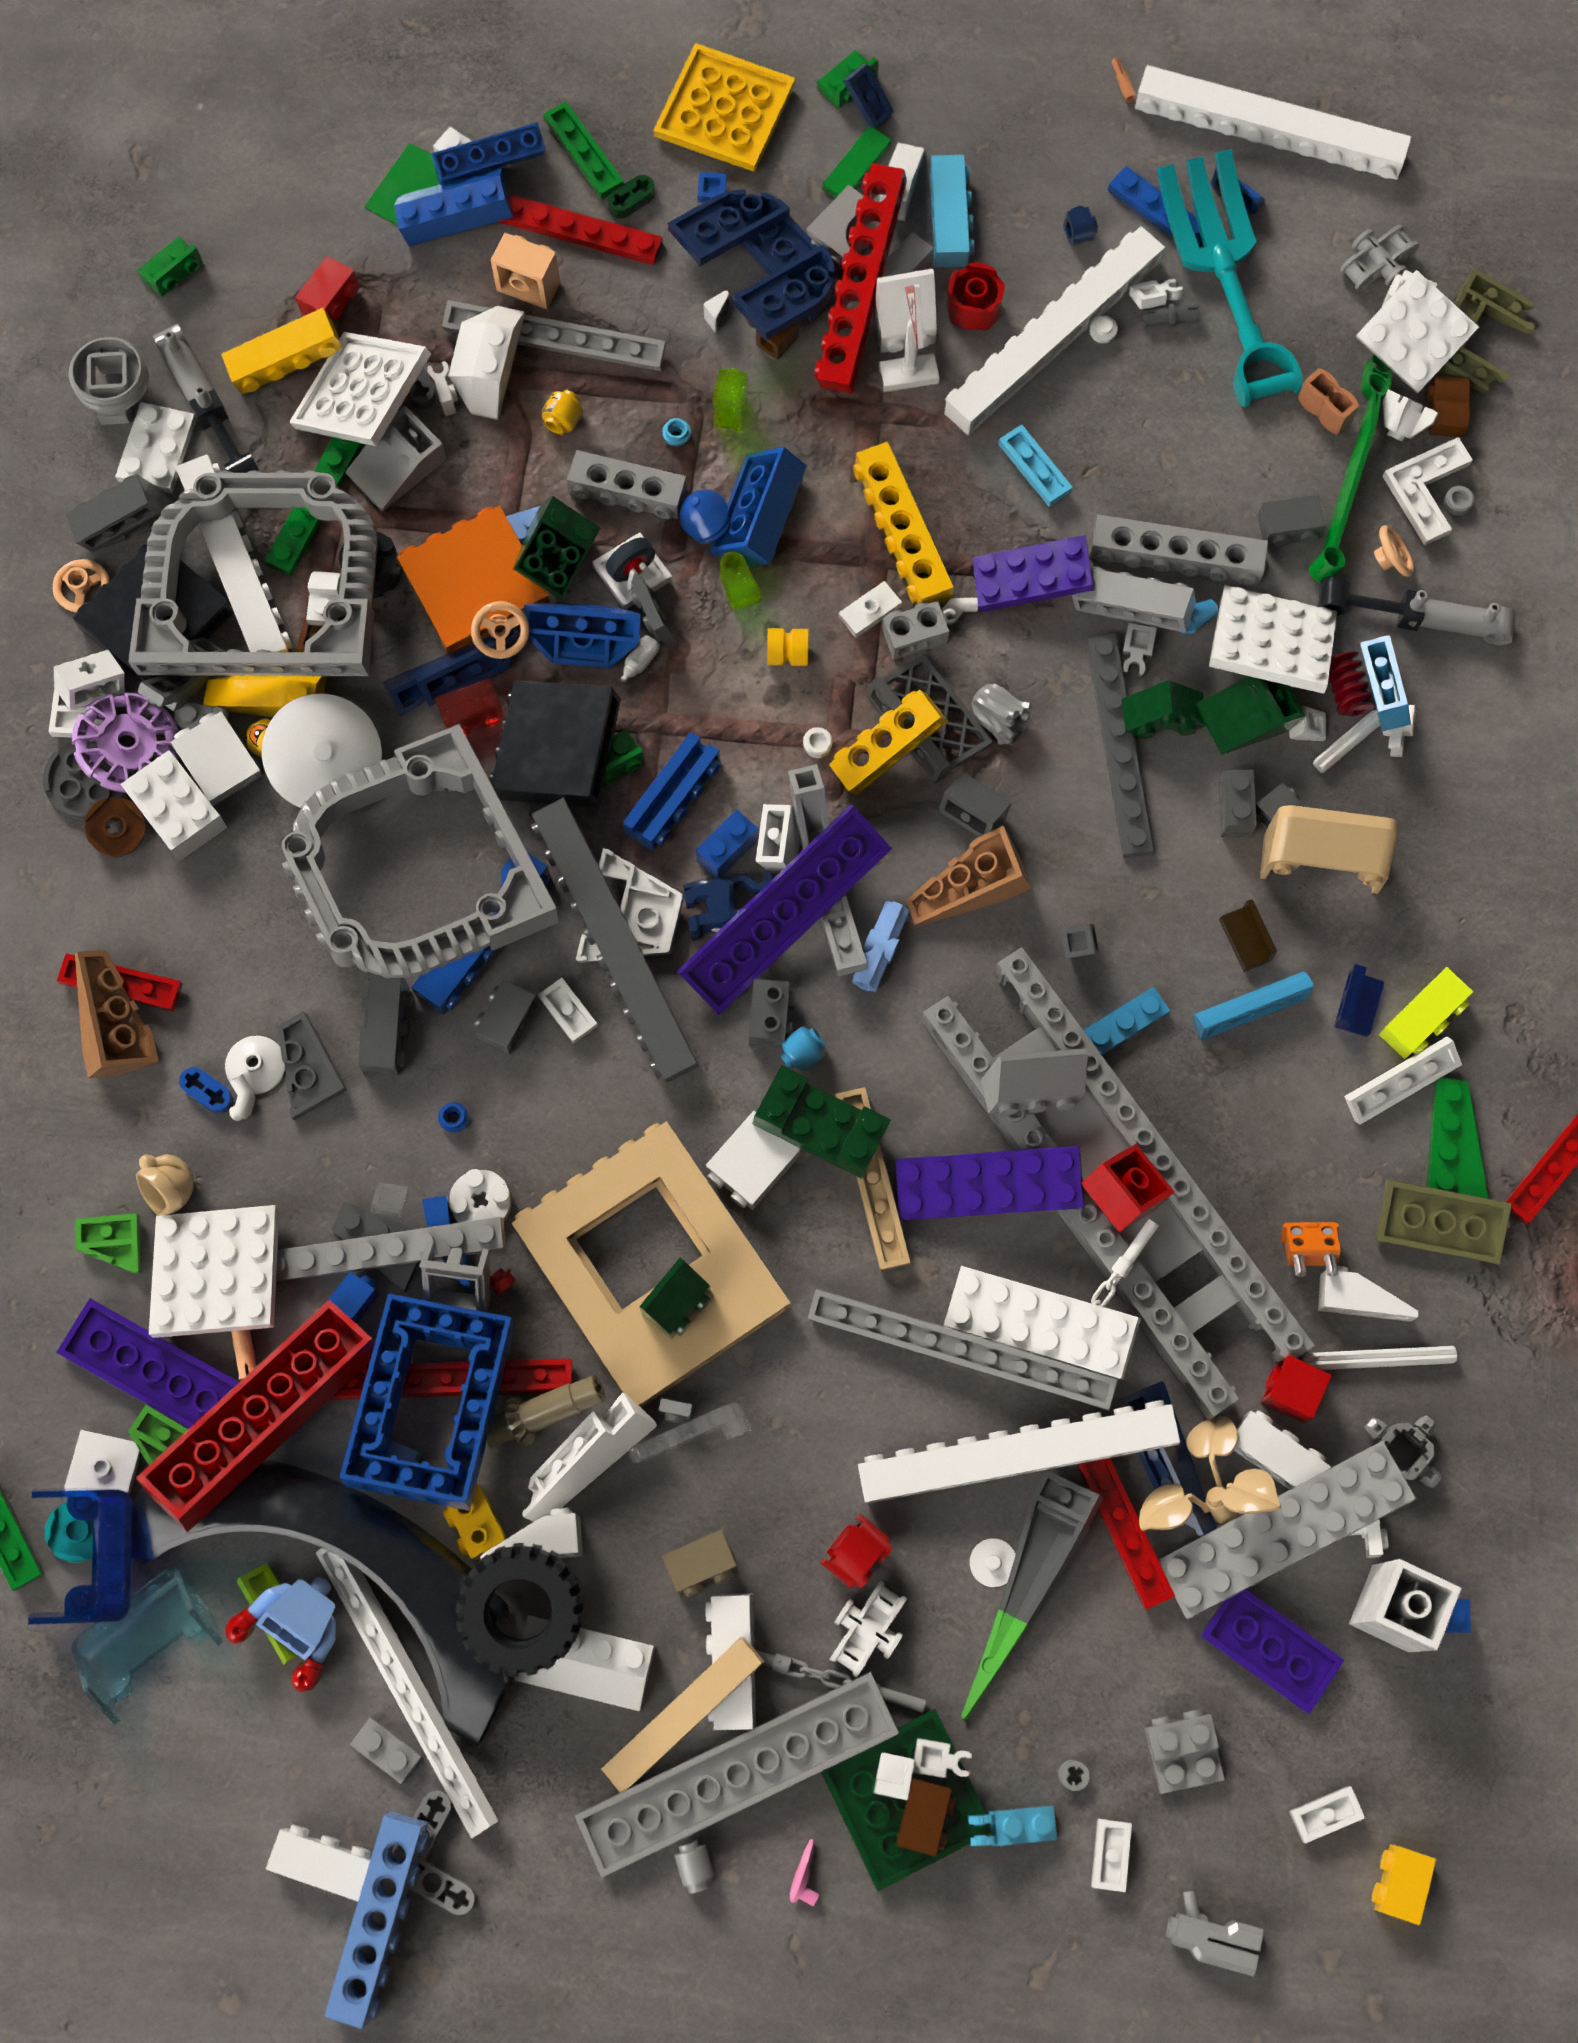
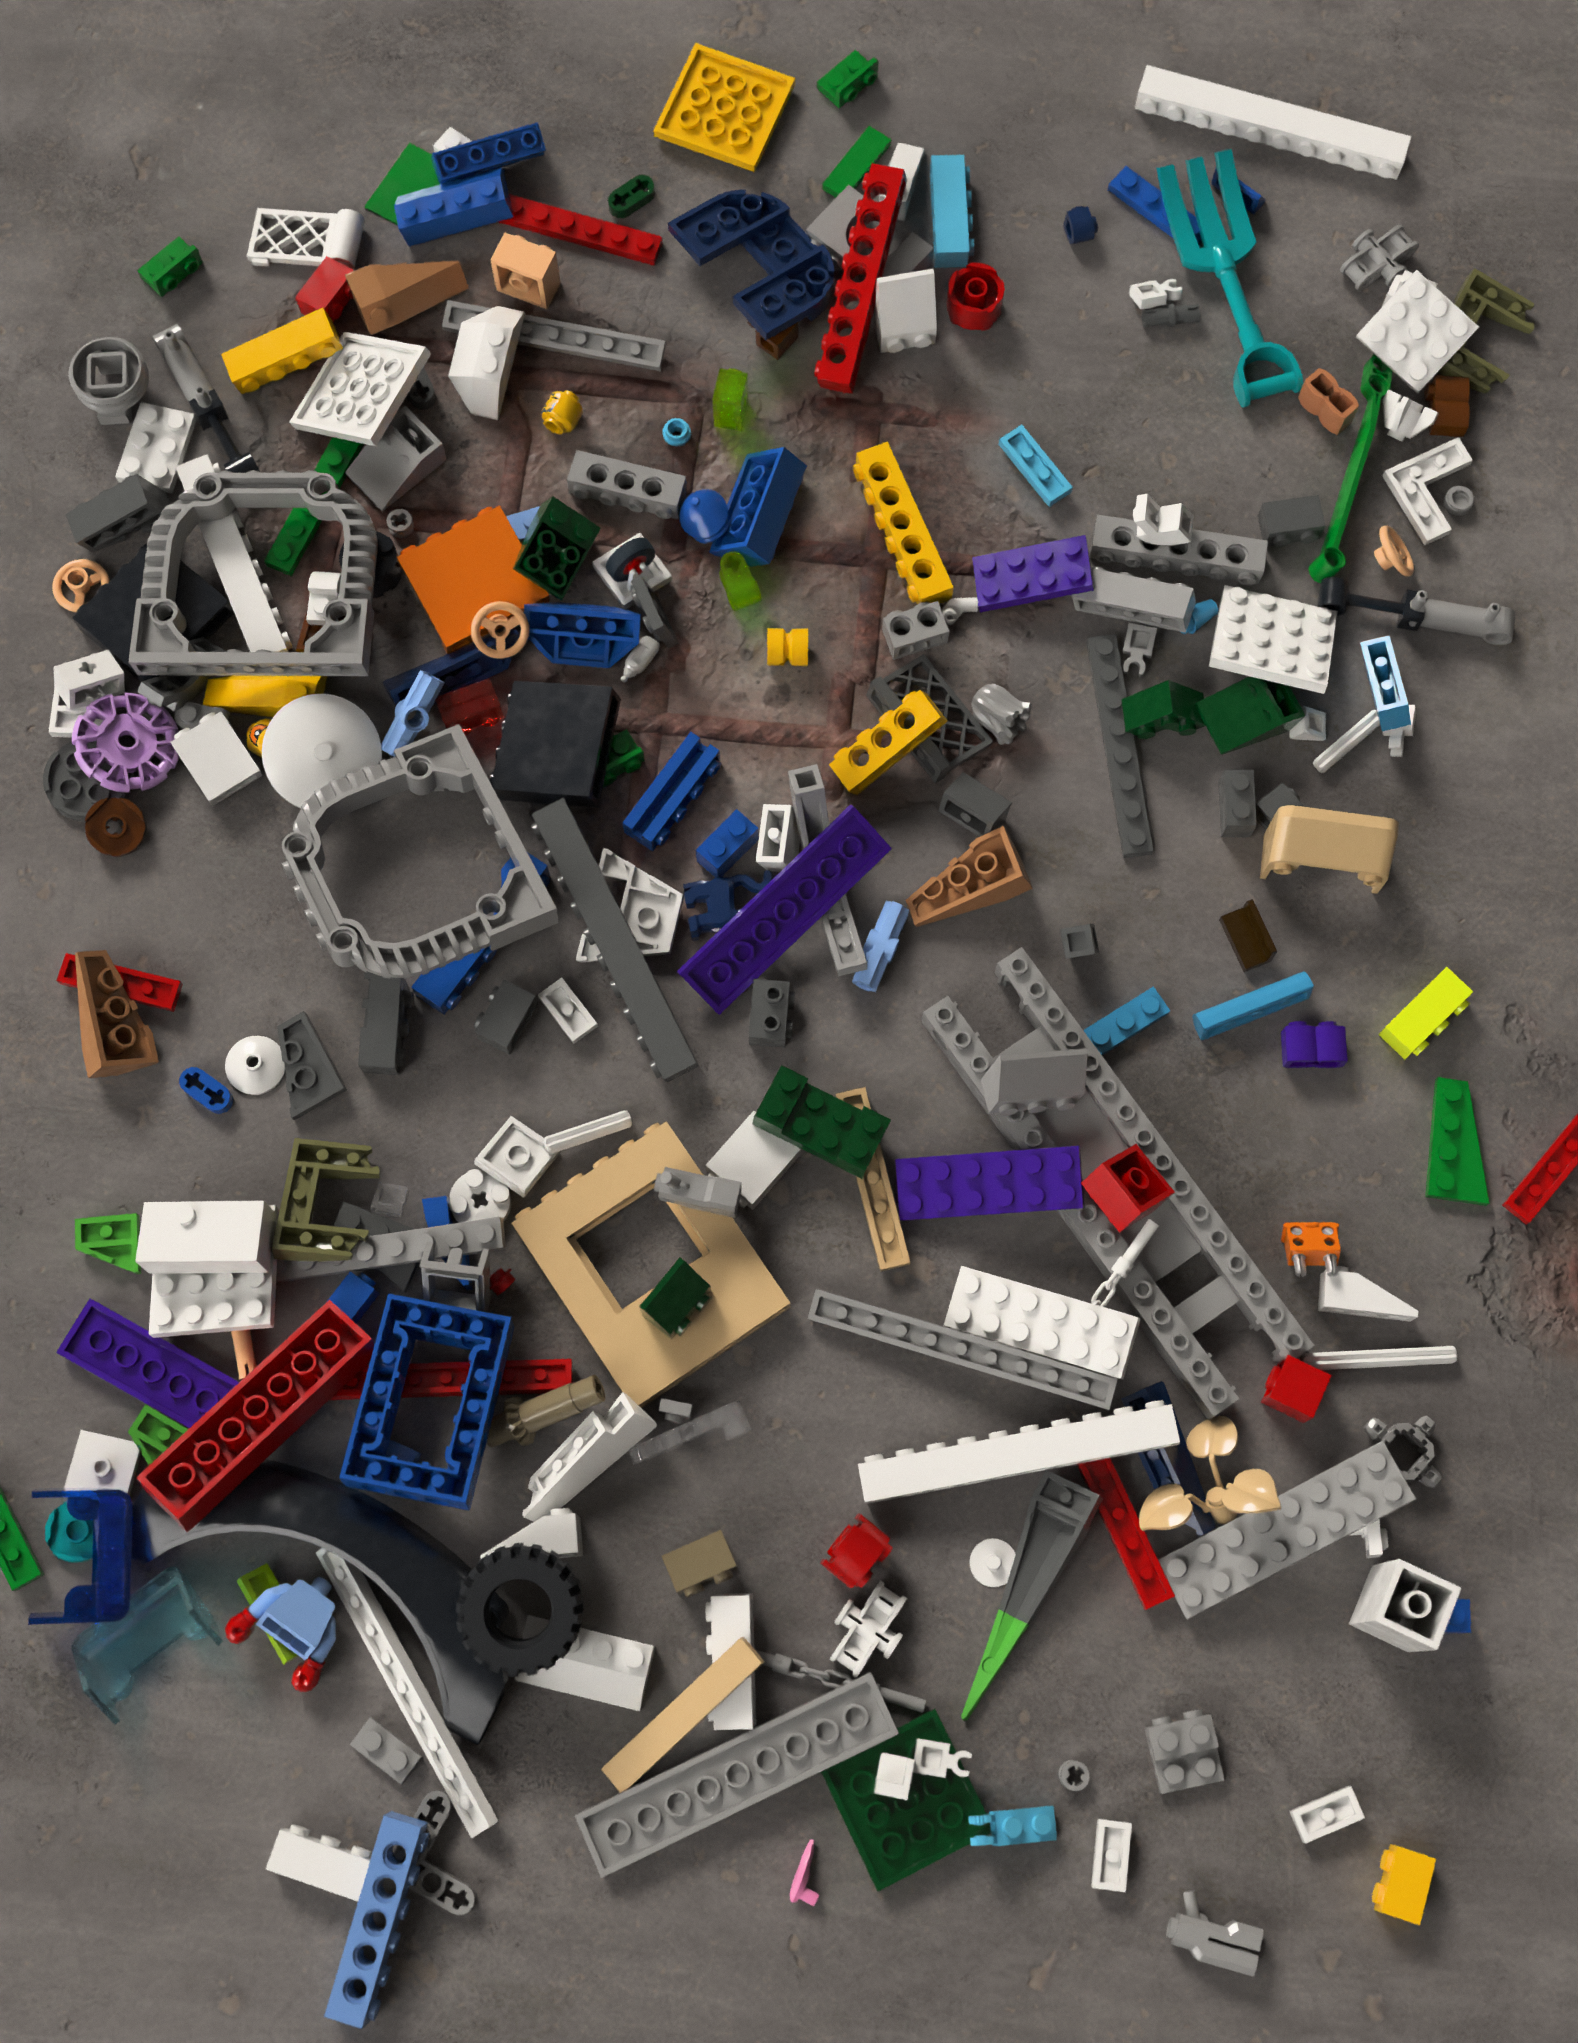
white brick [120,750,227,862] -> none
tan piece [136,1154,194,1216] -> none
white arm [229,1074,256,1121] -> none
white plate [427,361,458,416] -> none
blue plate [438,1102,469,1133] -> none
yellow brick [443,1484,507,1561] -> none
green plate [543,101,624,200] -> none
light grey brick [674,1840,715,1894] -> none
blue plate [698,172,727,203] -> none
white slope [704,290,730,333] -> none
dark azure head [780,1027,827,1072] -> none
white tile [803,727,832,758] -> none
white plate [839,581,902,638] -> none
dark blue plate [843,64,894,128] -> none
white piece [879,284,939,392] -> none
reddish brown brick [896,1778,955,1856] -> none
white brick [945,226,1165,436] -> none
white plate [1089,315,1118,344] -> none
nougat piece [1112,57,1137,103] -> none
dark purple plate [1200,1589,1344,1714] -> none
white brick [1234,1411,1331,1490] -> none
dark red piece [1328,652,1375,717] -> none
clear blue panel [1334,964,1384,1037] -> none
white plate [1344,1037,1462,1125] -> none
olive plate [1375,1179,1512,1264] -> none
none -> white brick [135,1201,276,1274]
none -> white piece [247,208,365,270]
none -> olive wedge [272,1138,380,1262]
none -> medium nougat wedge [345,261,469,335]
none -> light blue piece [381,670,444,757]
none -> light grey bush [387,509,414,538]
none -> white plate [474,1116,560,1198]
none -> white axle [544,1110,632,1154]
none -> light grey piece [654,1167,742,1218]
none -> white brick [1133,494,1194,546]
none -> dark purple brick [1280,1021,1348,1068]

